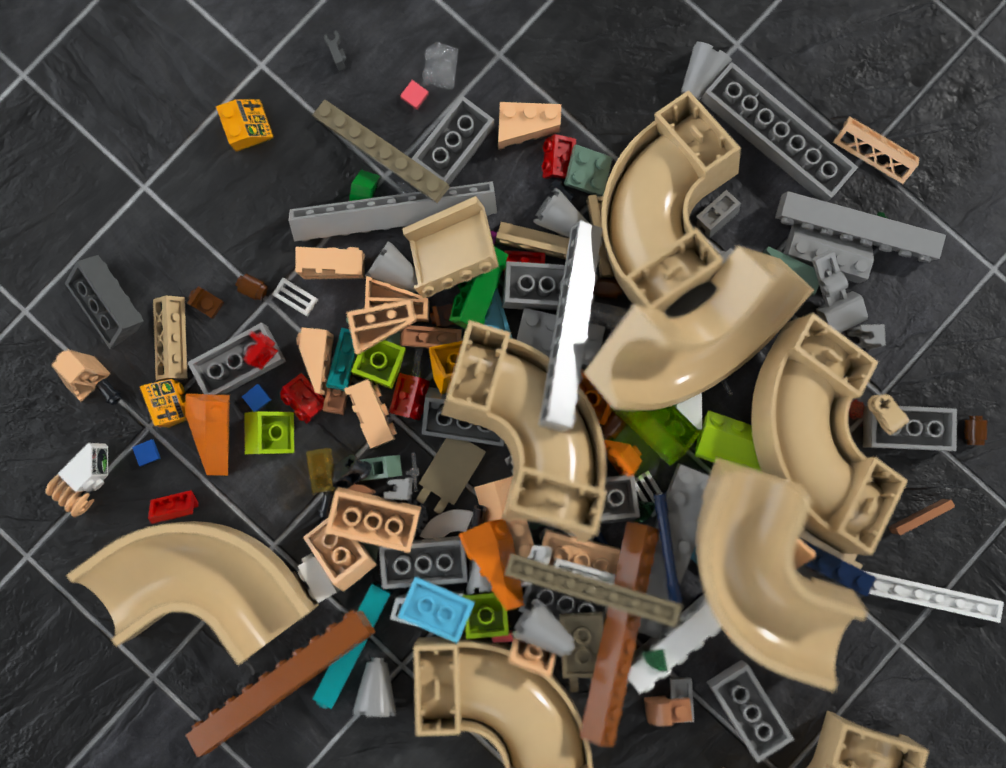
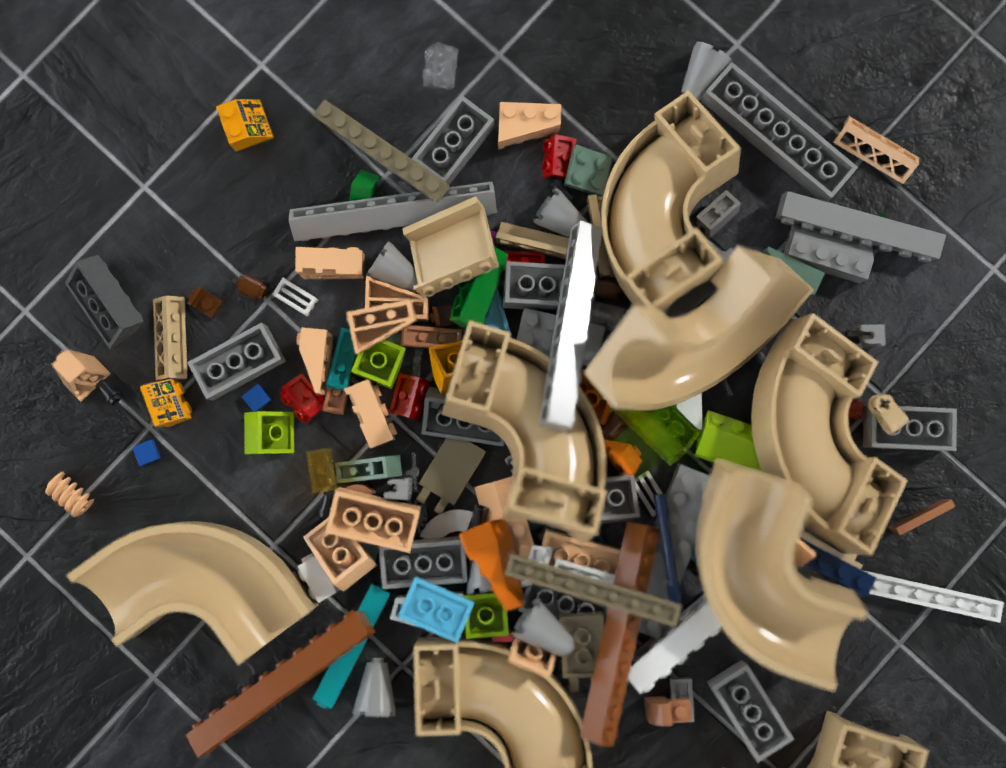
white slope [58,443,108,492] -> none
red bracket [148,490,198,524] -> none
orange wedge [185,394,230,476] -> none
red bracket [243,331,278,370] -> none
dark grey plate [324,31,347,71] -> none
black piece [332,454,371,489] -> none
coral tile [400,80,429,109] -> none
clear green tile [634,501,655,523] -> none
clear green tile [642,648,668,672] -> none
light grey plate [812,250,868,333] -> none
reddish brown brick [964,416,987,445] -> none

